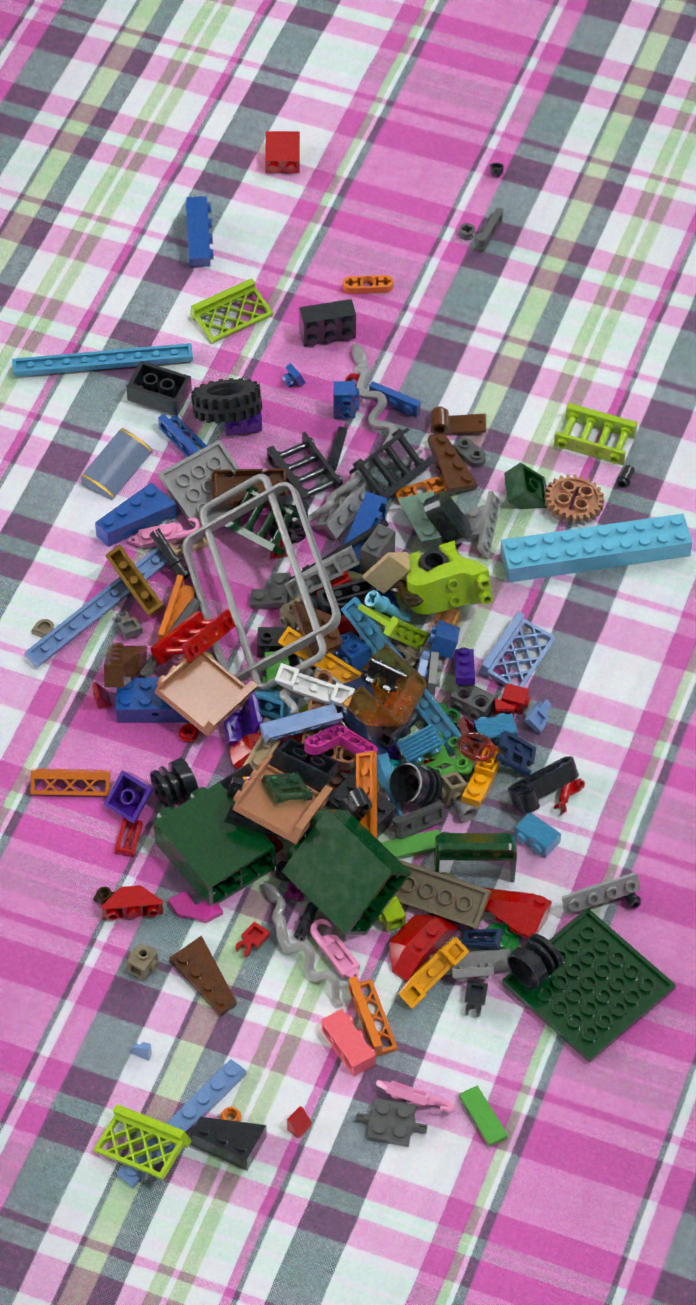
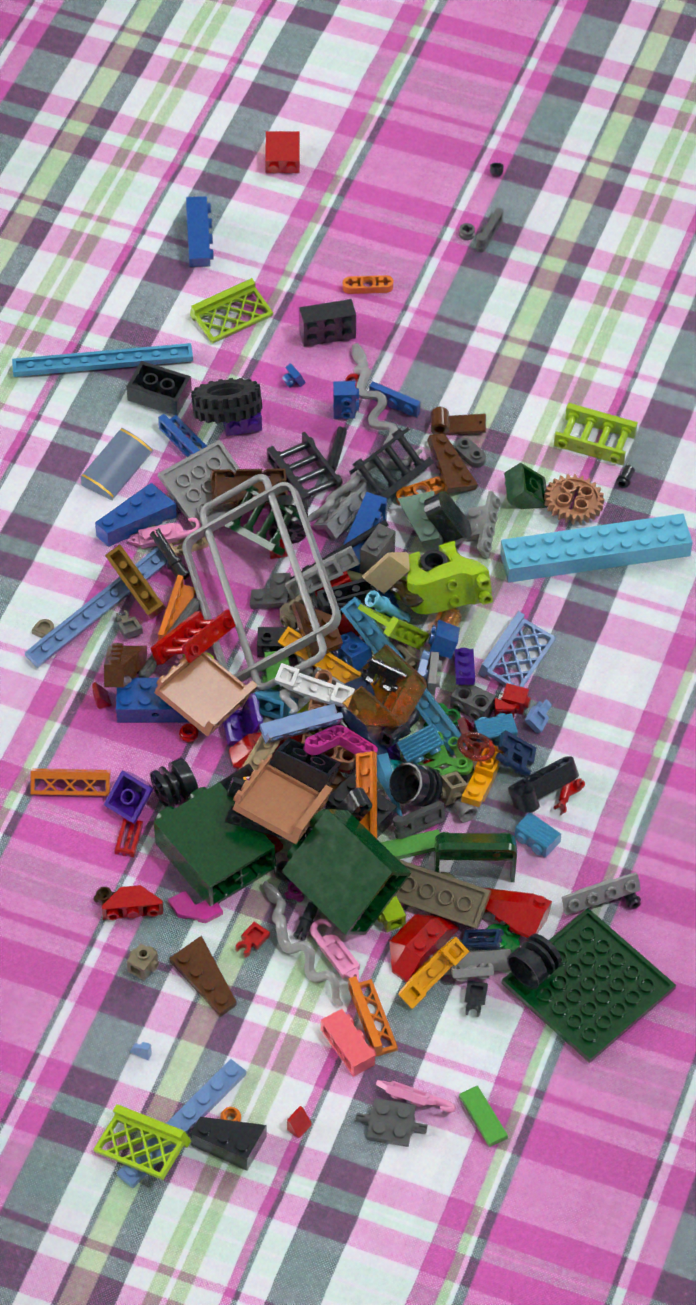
clear green plate [261,772,313,804] -> none

